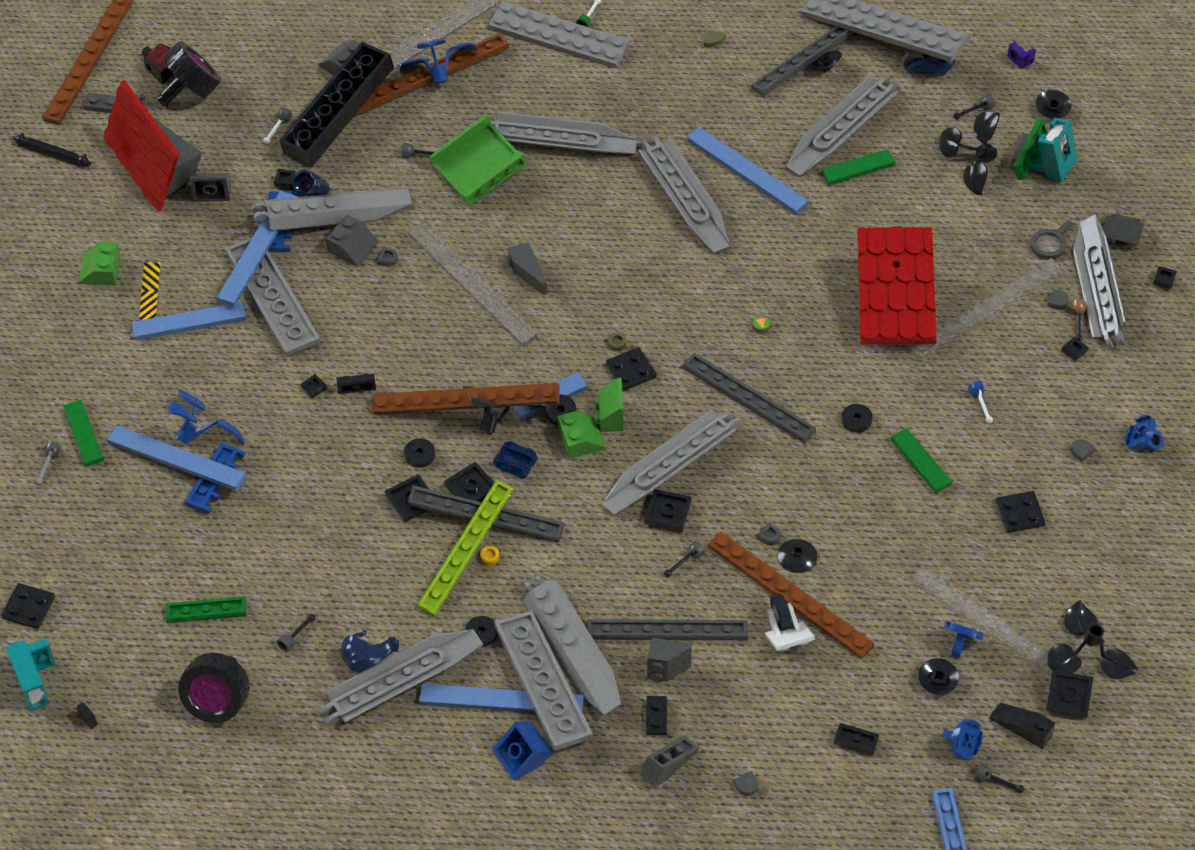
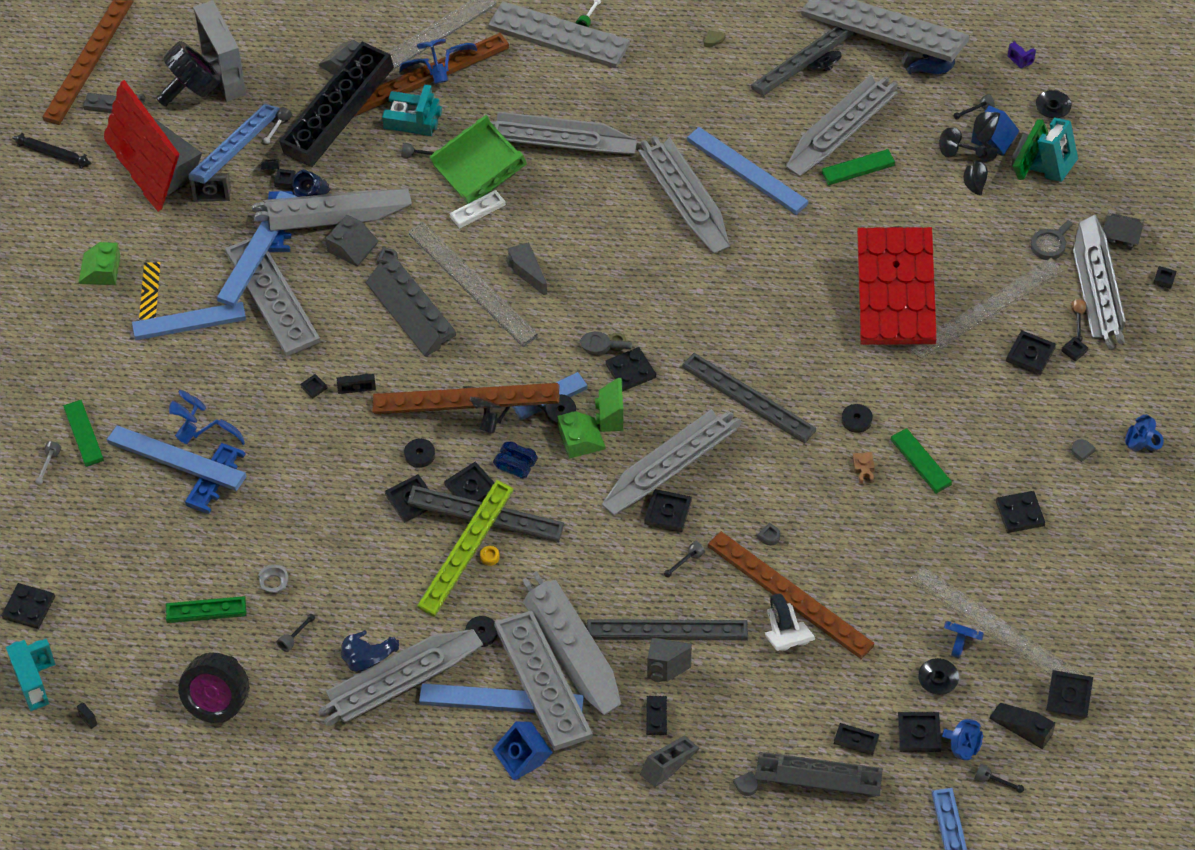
black torso [142,44,174,84] -> none
tile [752,315,771,334] -> none
black dish [778,539,817,573] -> none
hinge [968,381,993,424] -> none
black plant [1047,600,1138,679] -> none
dark grey tile [1048,289,1069,309] -> none
none -> medium blue tile [188,104,280,184]
none -> light grey tile [193,0,246,102]
none -> light grey piece [258,565,289,593]
none -> black tile [261,159,280,170]
none -> dark grey slope [366,259,456,357]
none -> teal brick [382,85,442,136]
none -> white tile [450,190,506,229]
none -> dark grey piece [580,331,632,355]
none -> dark grey slope [755,752,883,797]
none -> medium nougat plate [852,452,875,484]
none -> black plate [898,712,942,752]
none -> blue slope [971,105,1019,156]
none -> black plate [1006,330,1056,375]

